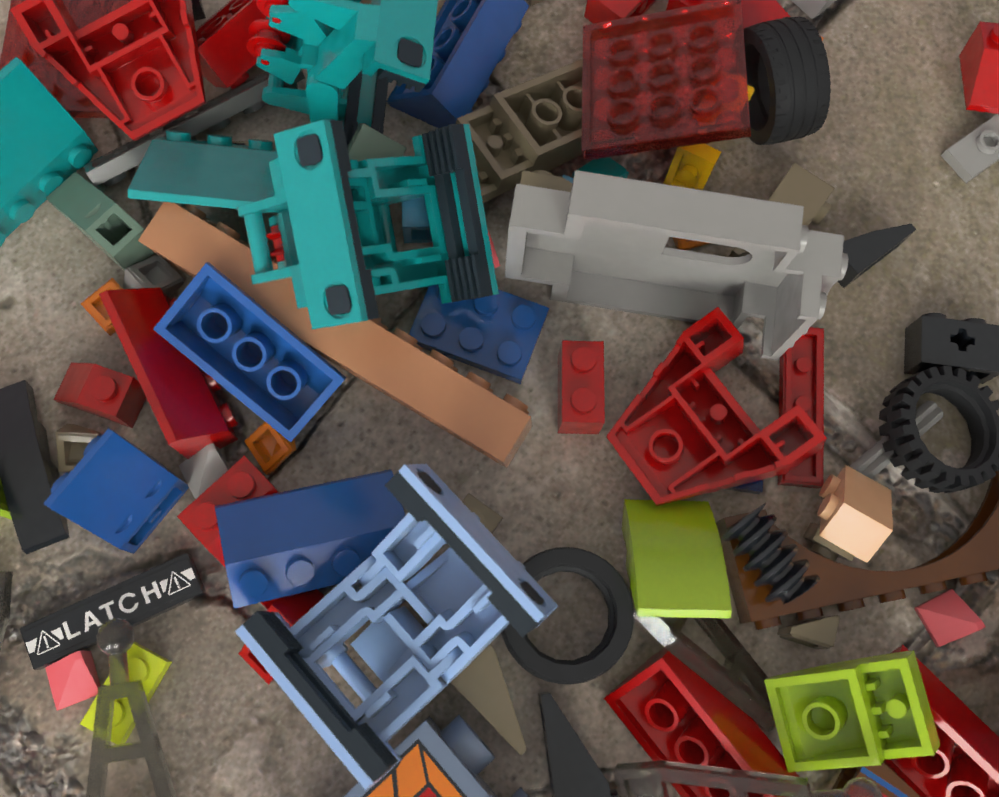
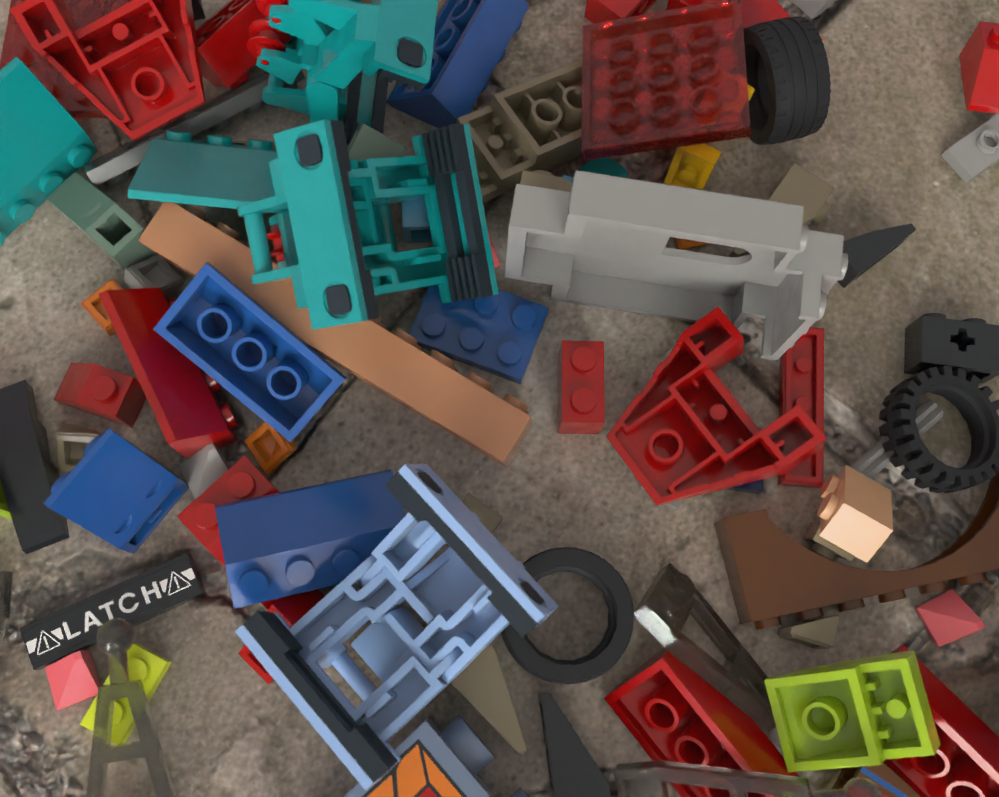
lime slope [621,499,732,618] -> none
black piece [722,503,821,604] -> none

